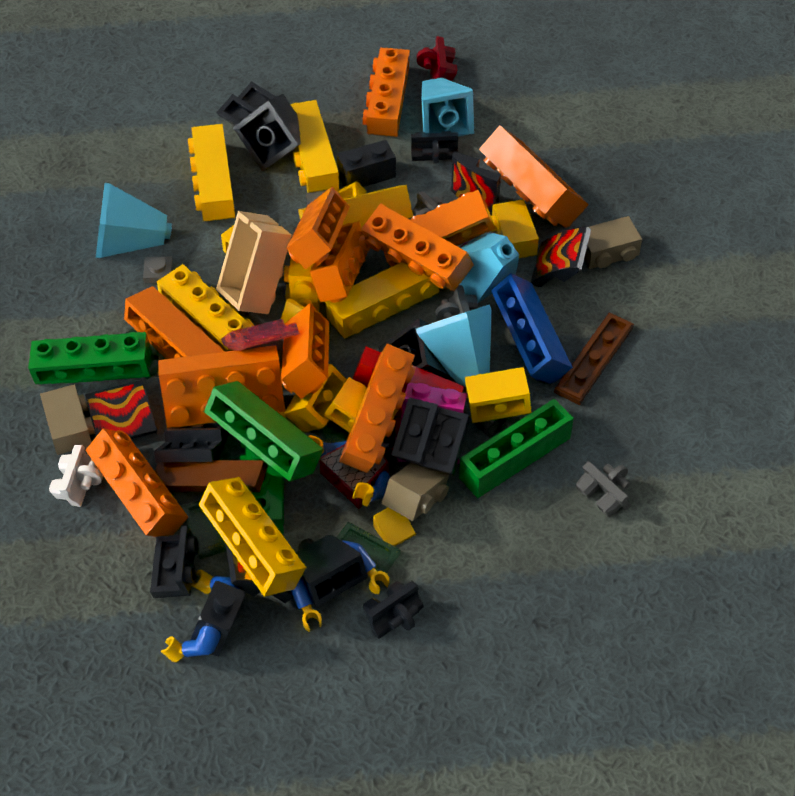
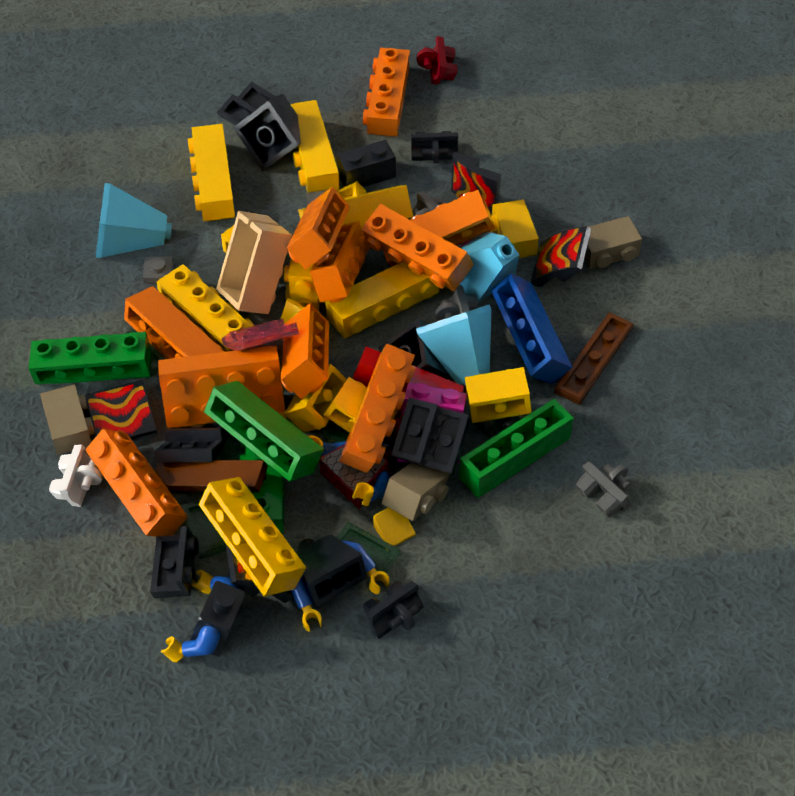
medium azure slope [422,78,474,137] -> none
brick [479,125,589,228] -> none

